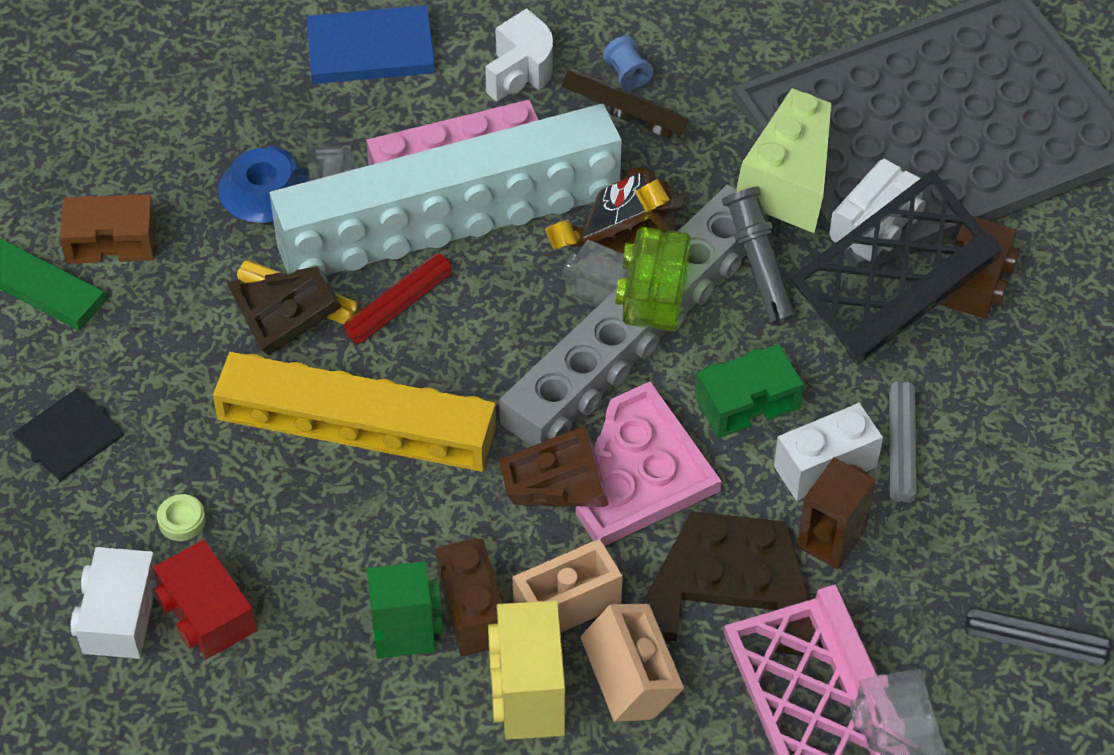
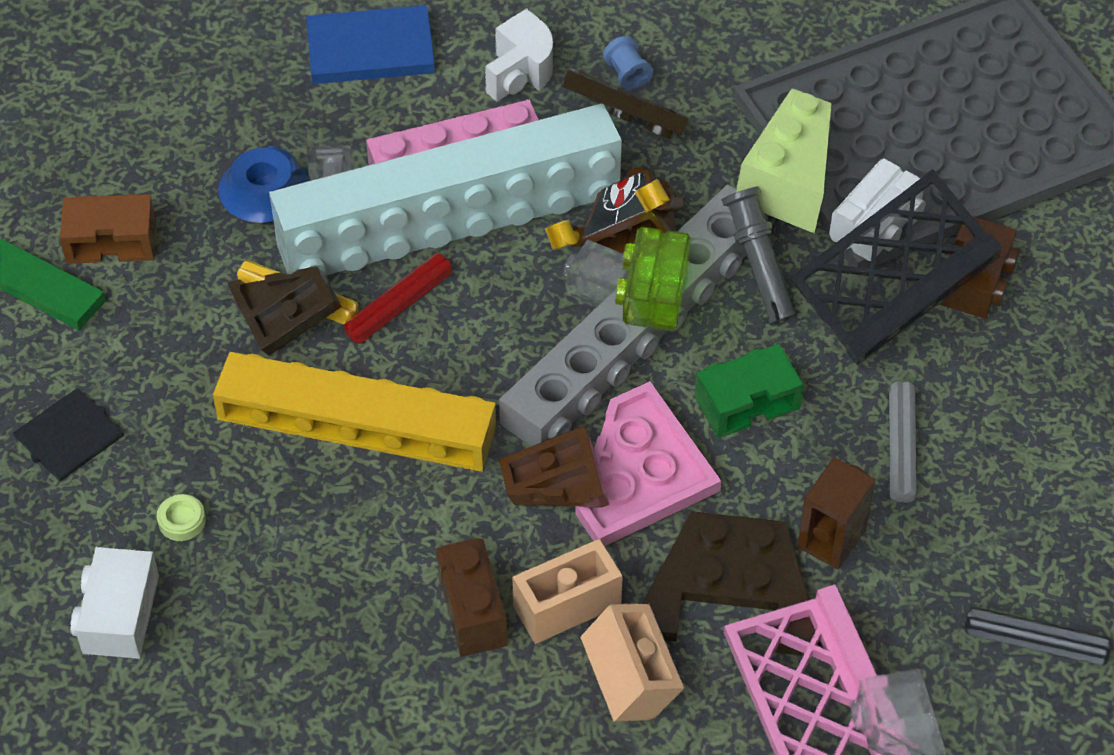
red brick [152,539,257,660] -> none
green brick [366,561,443,659] -> none
light yellow brick [488,600,565,740] -> none
white brick [774,403,883,501] -> none

